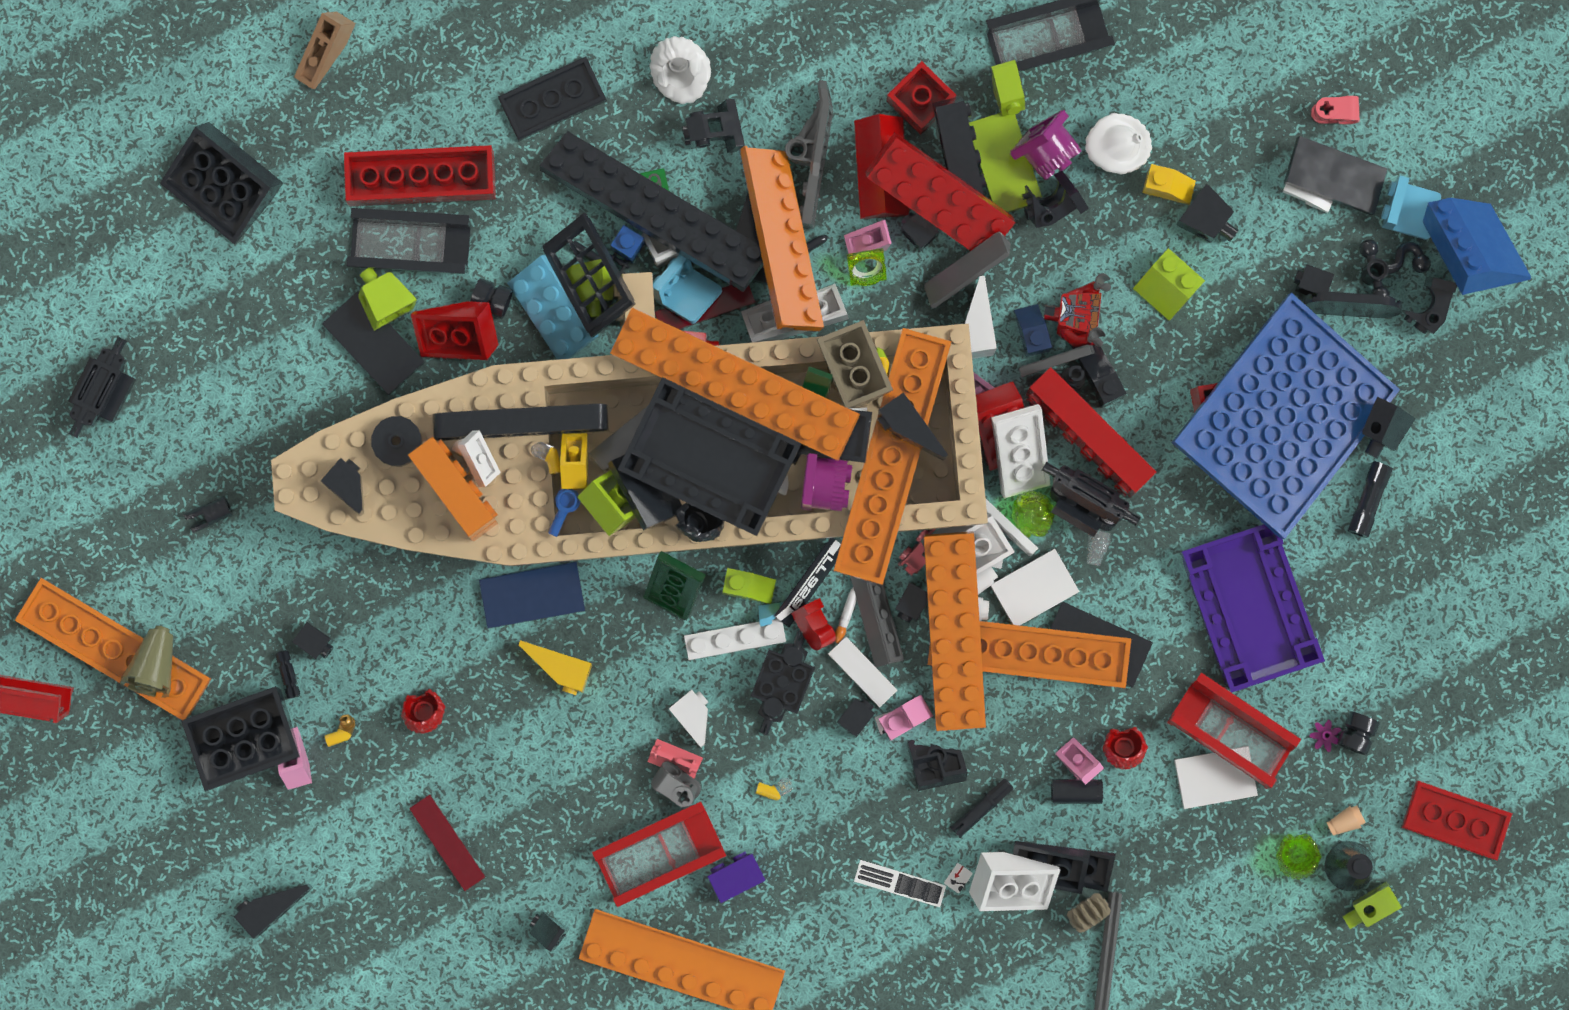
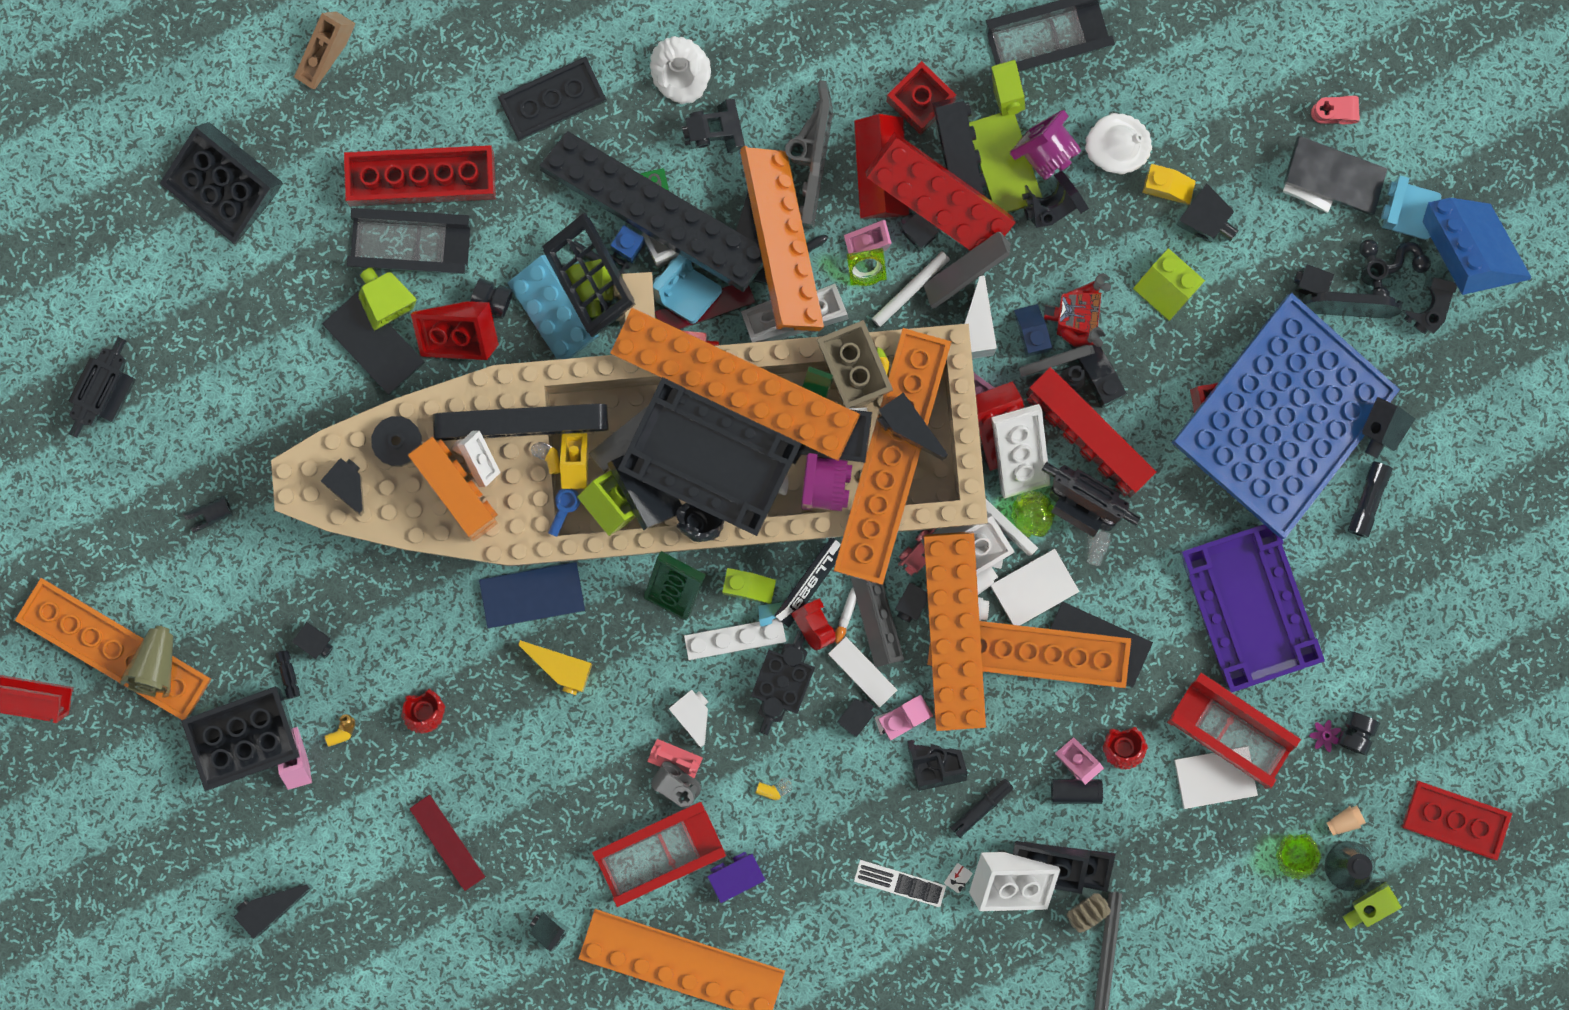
none -> white piece [872,251,950,327]

